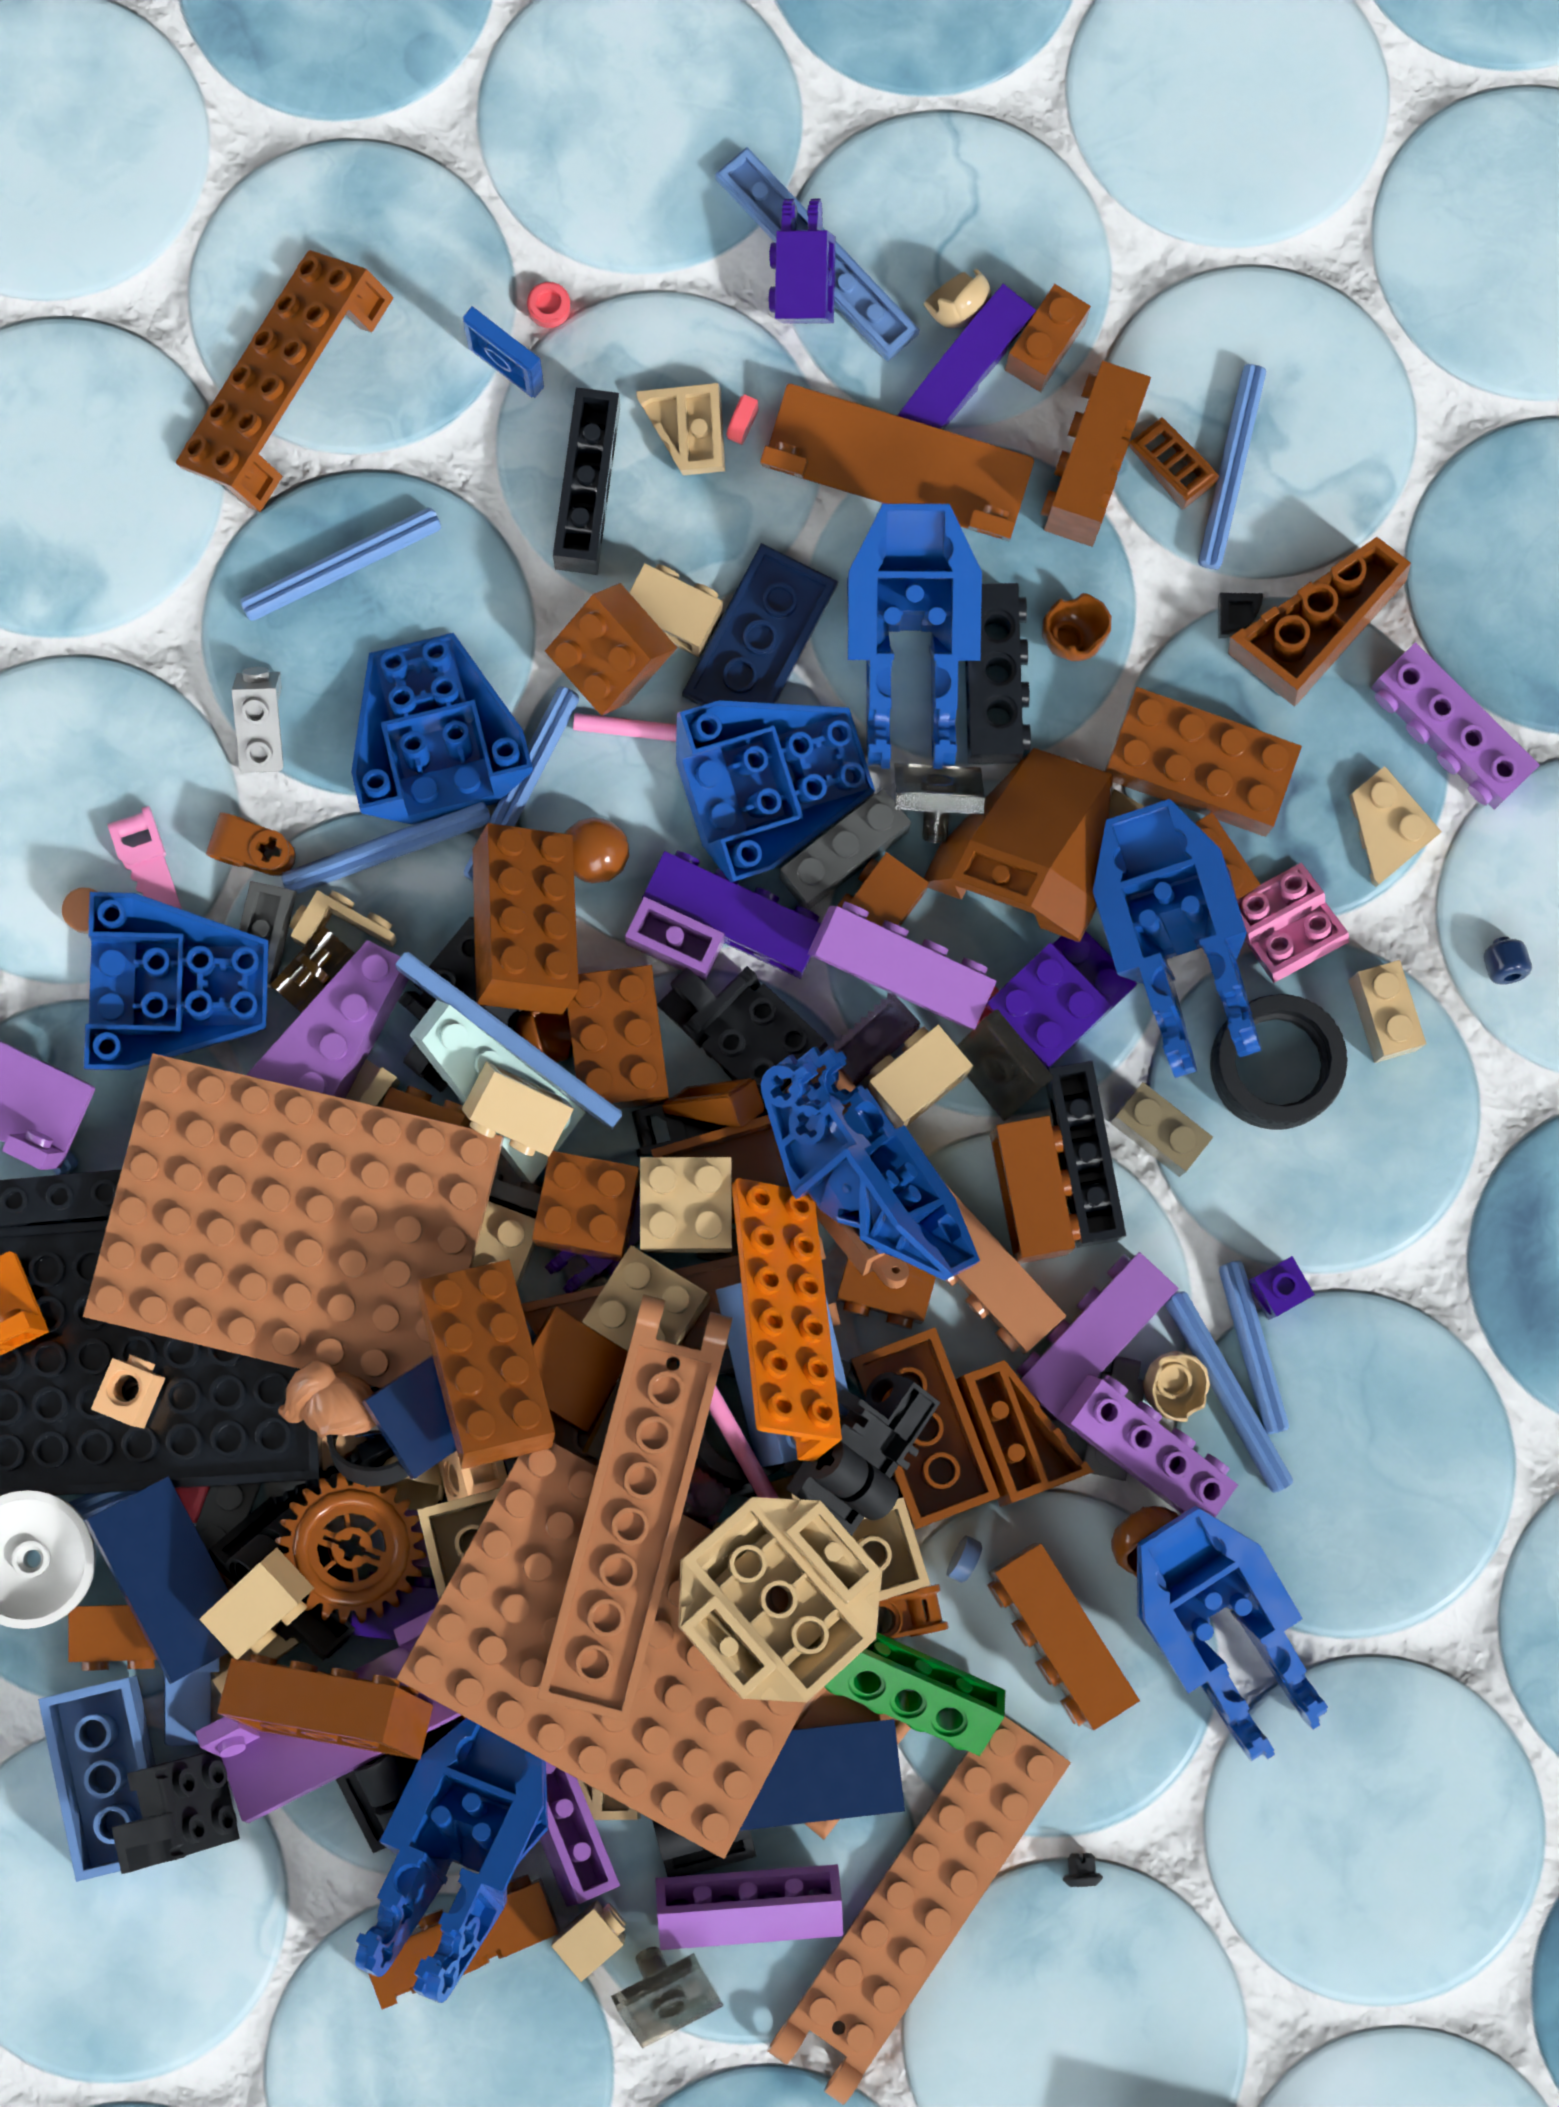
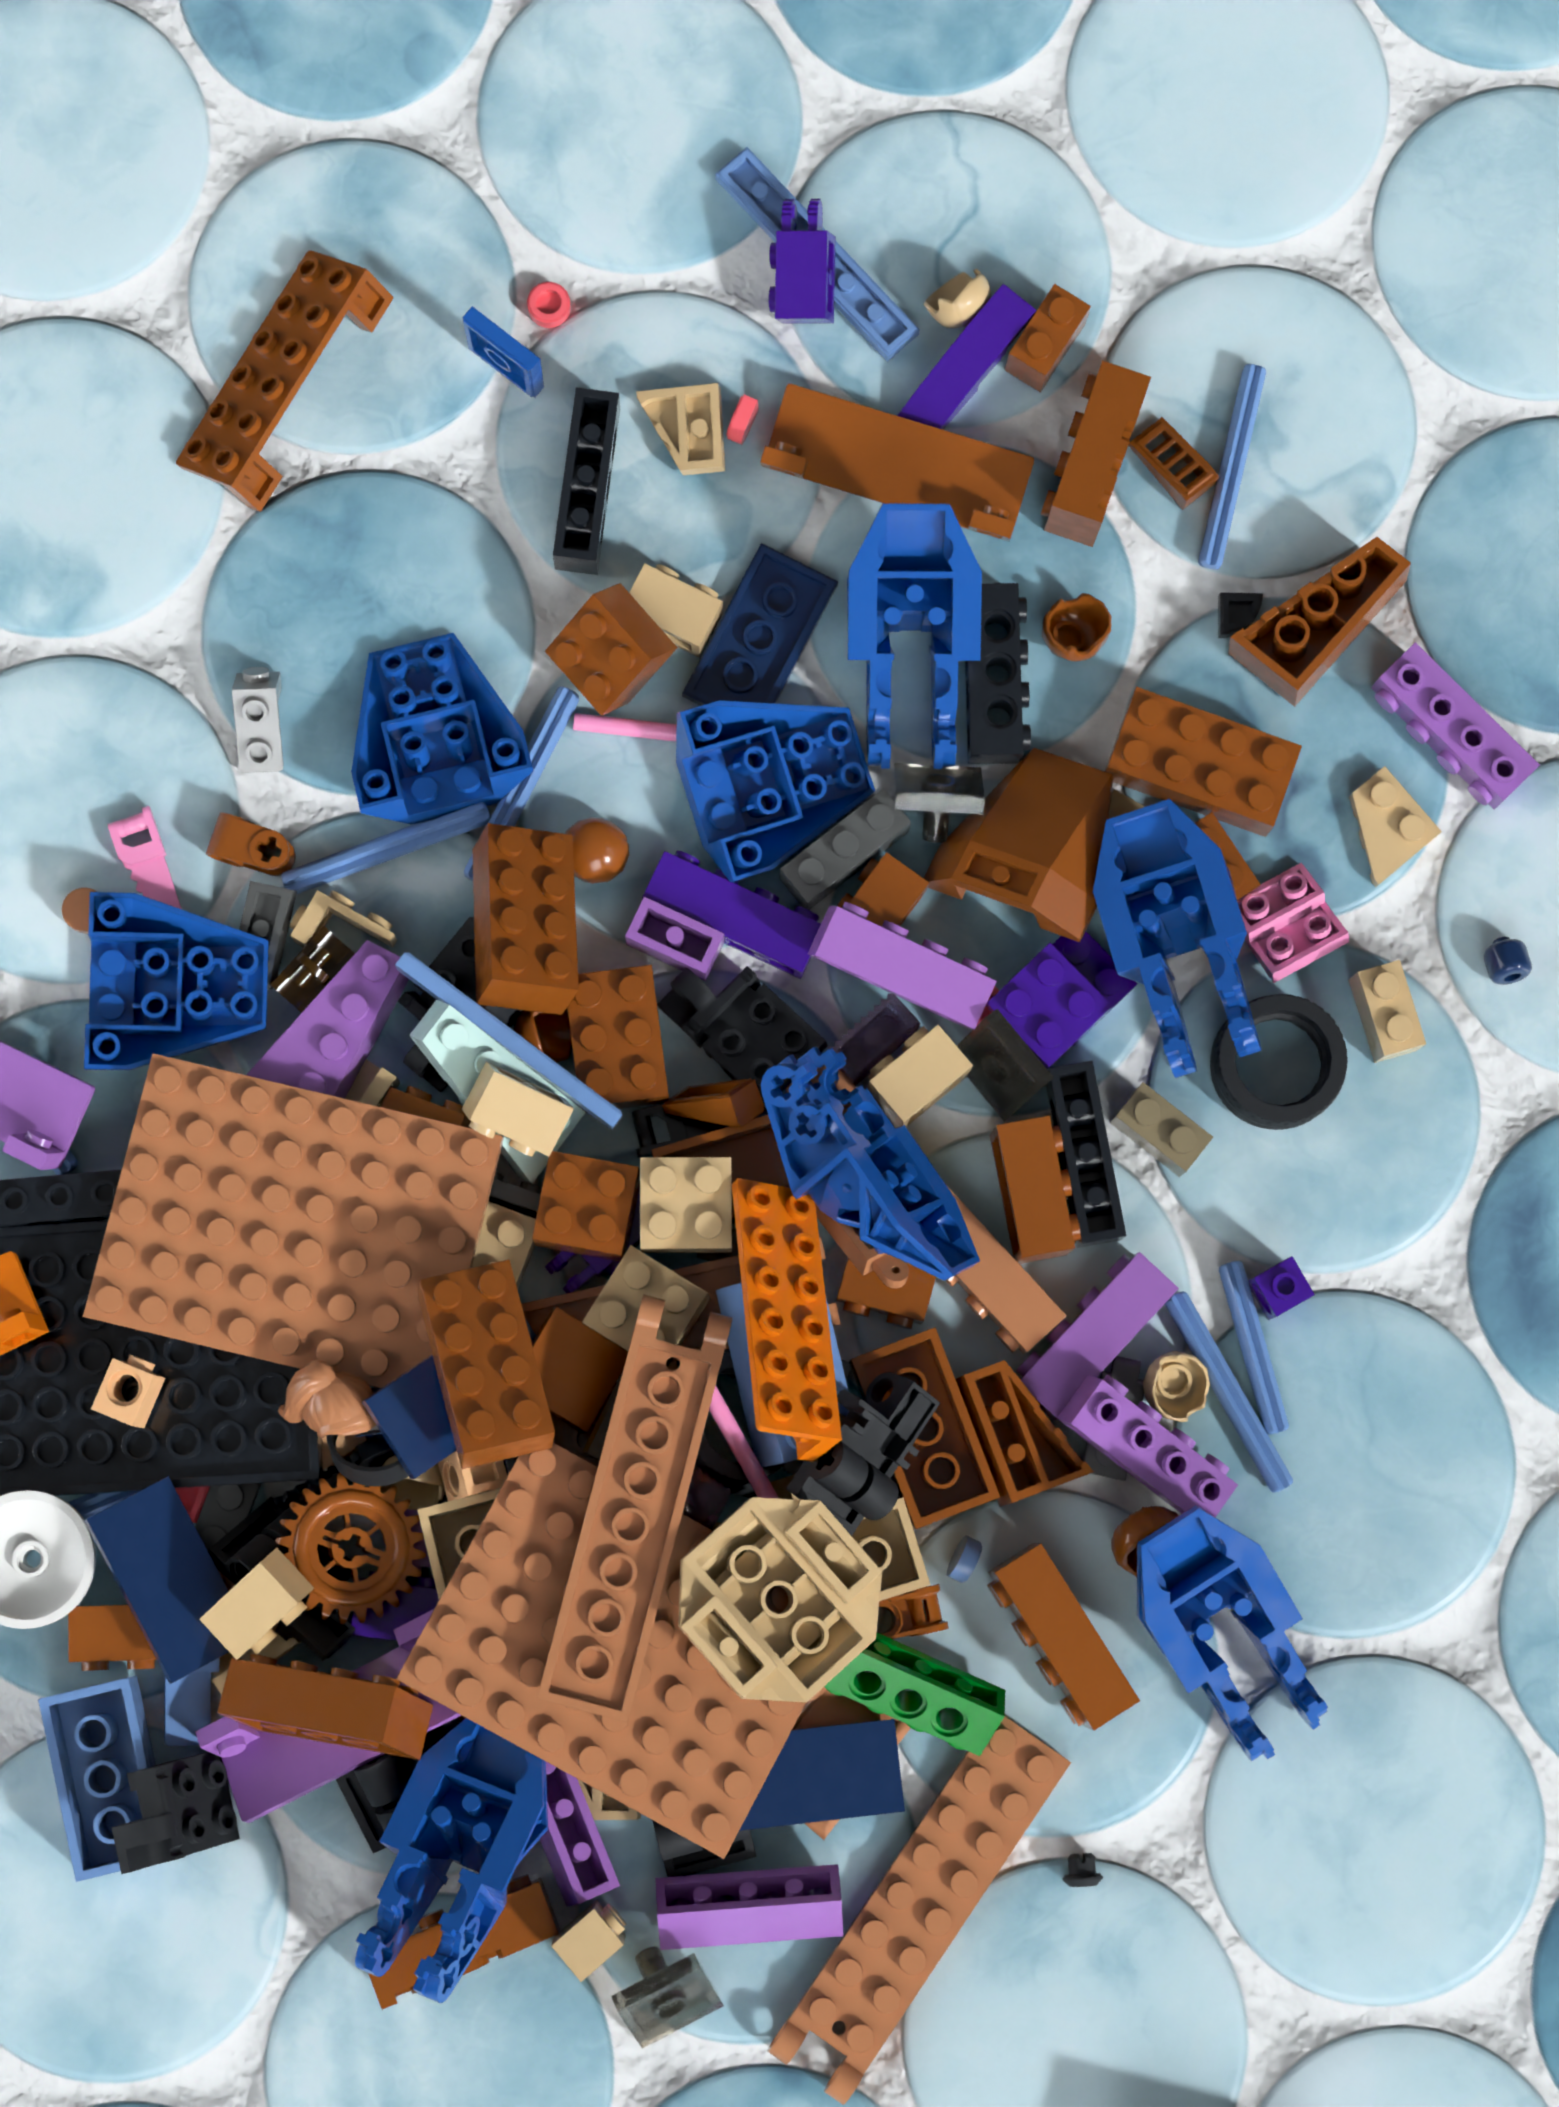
medium blue axle [240,507,441,621] -> none

